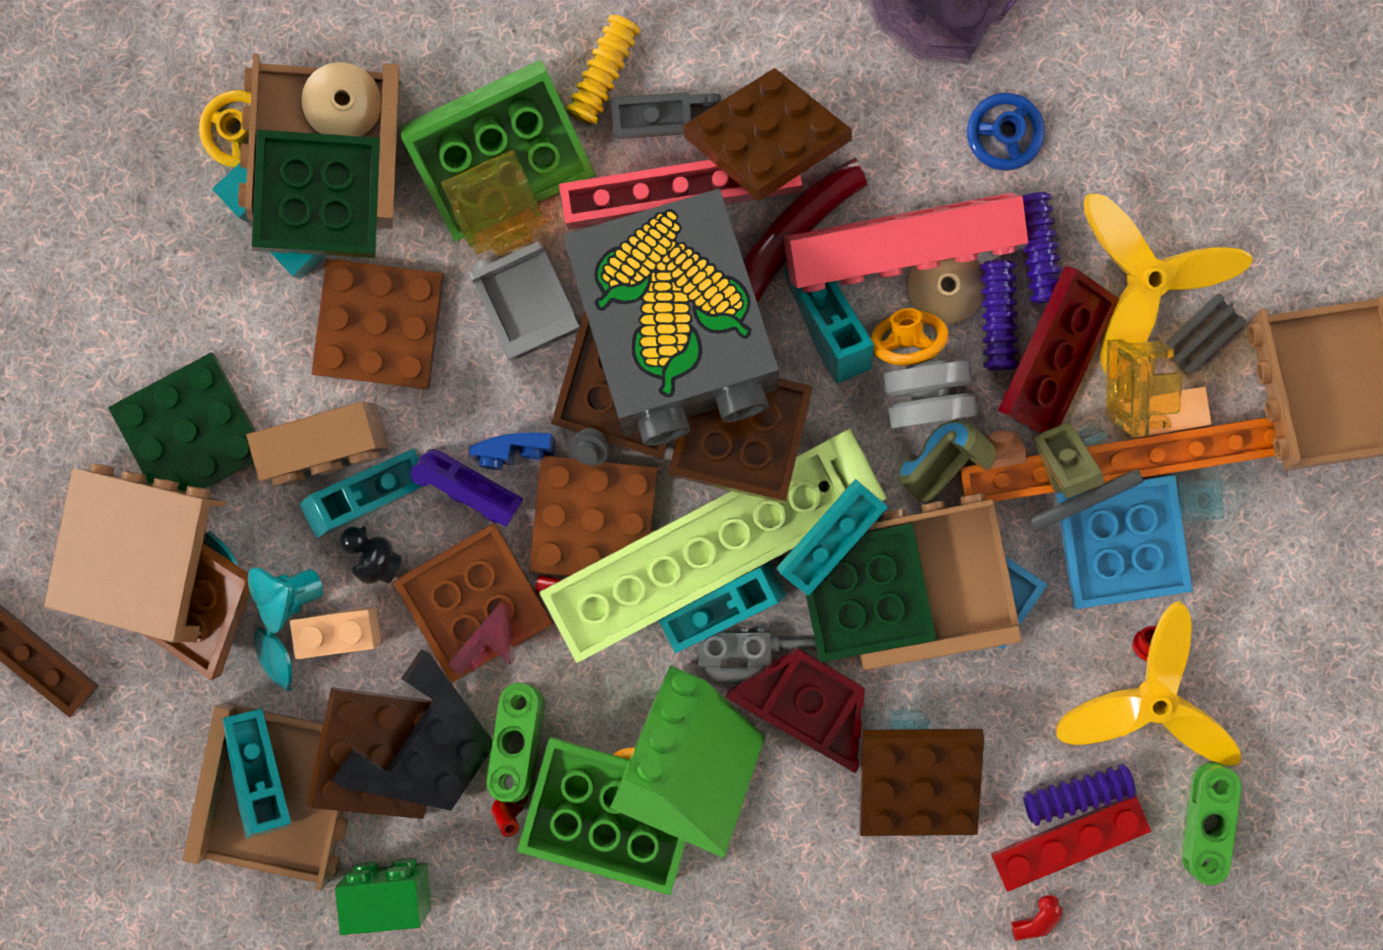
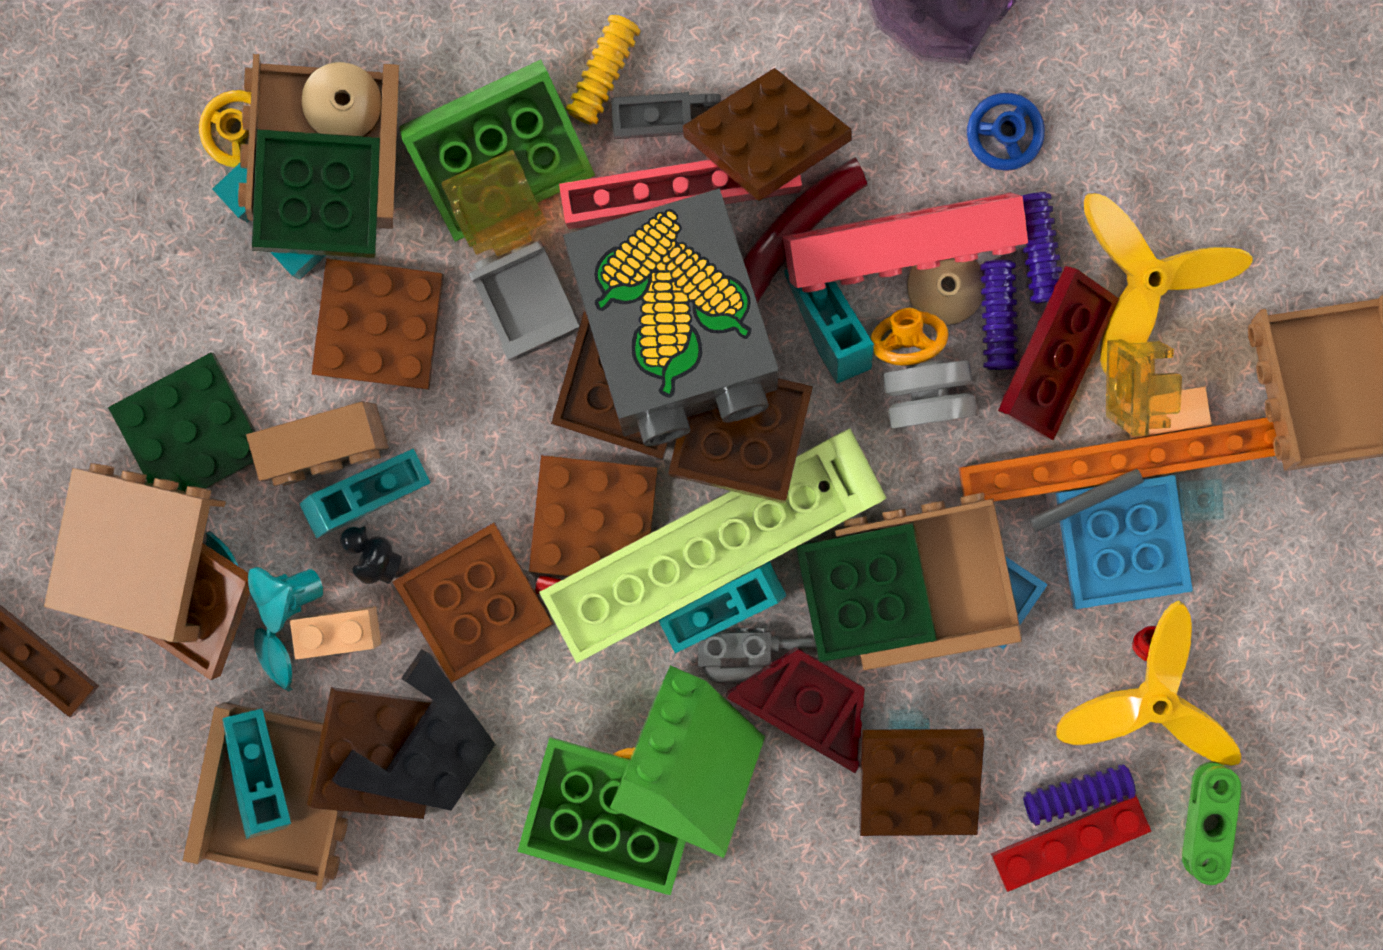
green brick [335,858,432,936] -> none
dark purple plate [410,449,523,527] -> none
clear pink slope [448,601,515,674] -> none
blue slope [469,433,556,470] -> none
bright green piece [487,683,545,802] -> none
red arm [491,796,528,837] -> none
dark grey plate [569,428,609,466] -> none
teal plate [776,479,888,596] -> none
olive animal [898,419,995,502] -> none
nougat plate [984,430,1027,469] -> none
red arm [1011,895,1063,941] -> none
olive slope [1033,422,1104,499] -> none
clear light blue piece [1076,425,1108,447] -> none
dark grey tile [1160,293,1247,376] -> none

